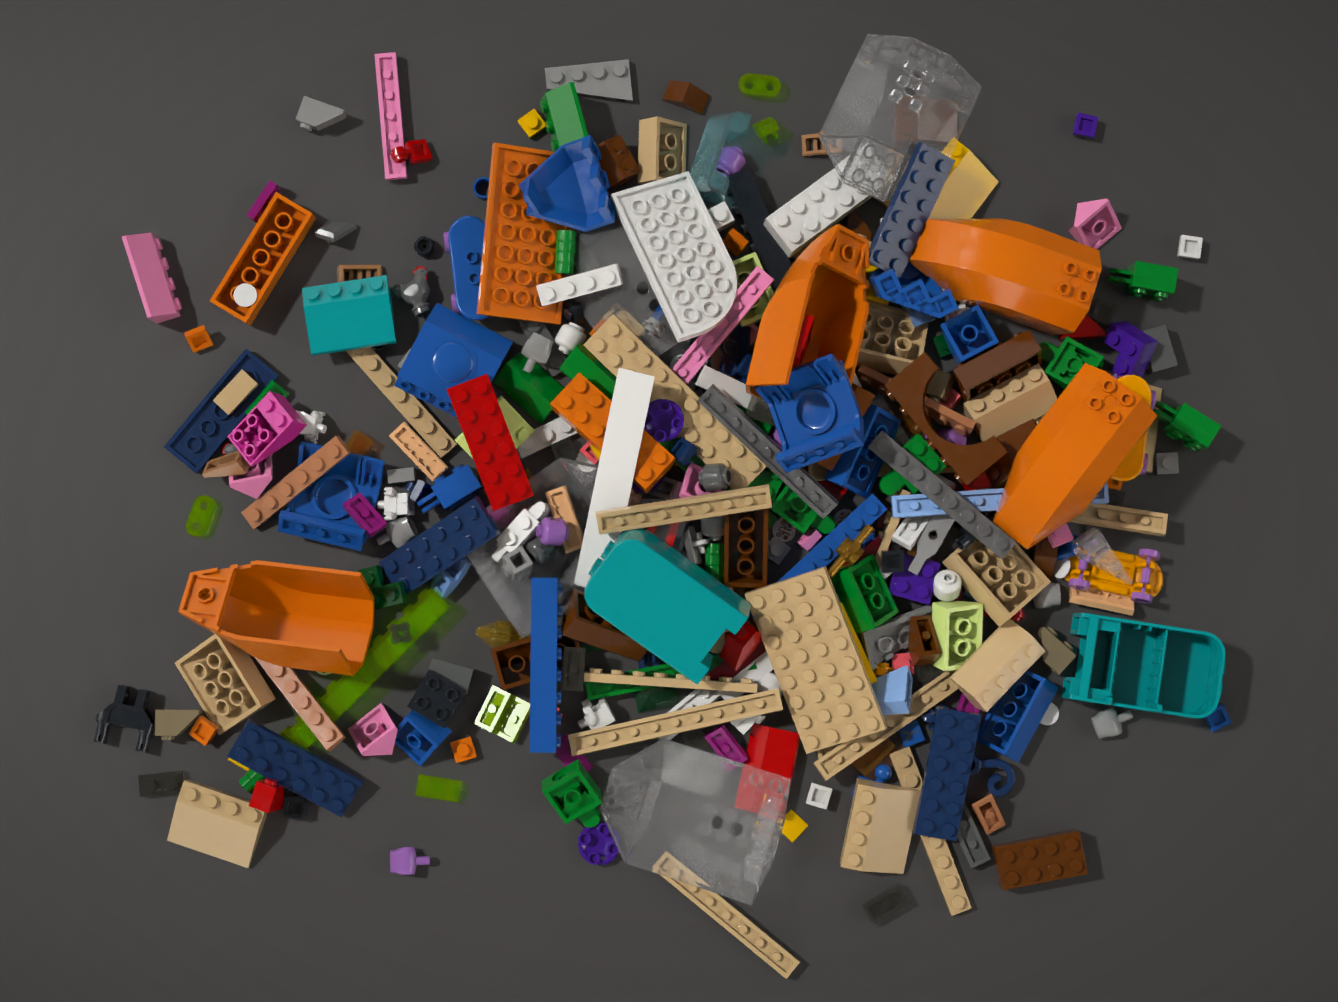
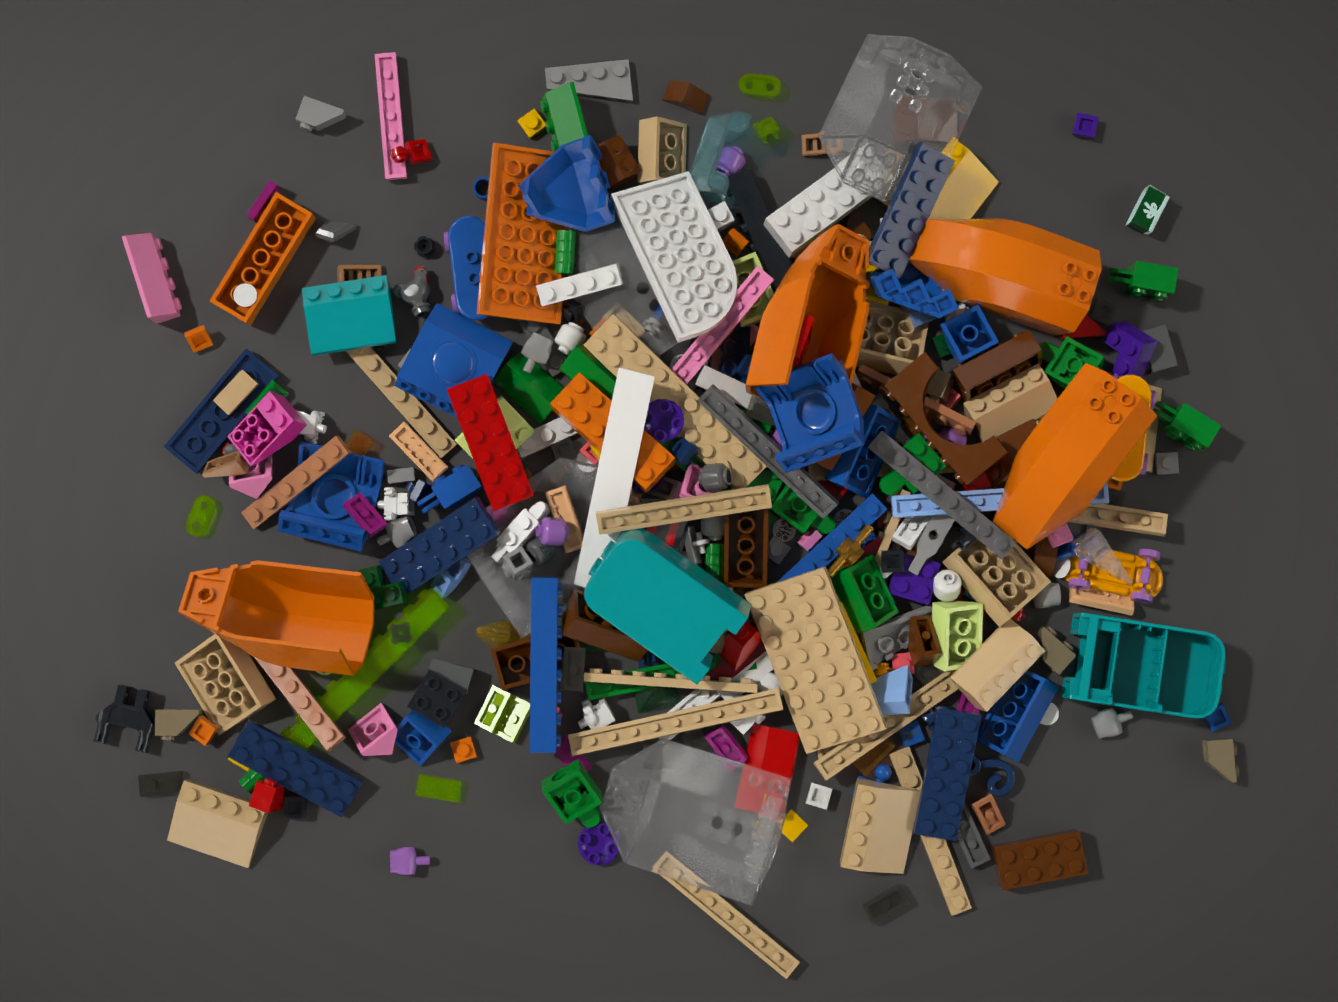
bright pink slope [1068,199,1122,249] -> none
white plate [1177,235,1203,260] -> none
none -> piece [1126,185,1170,236]
none -> dark tan slope [1202,738,1239,782]

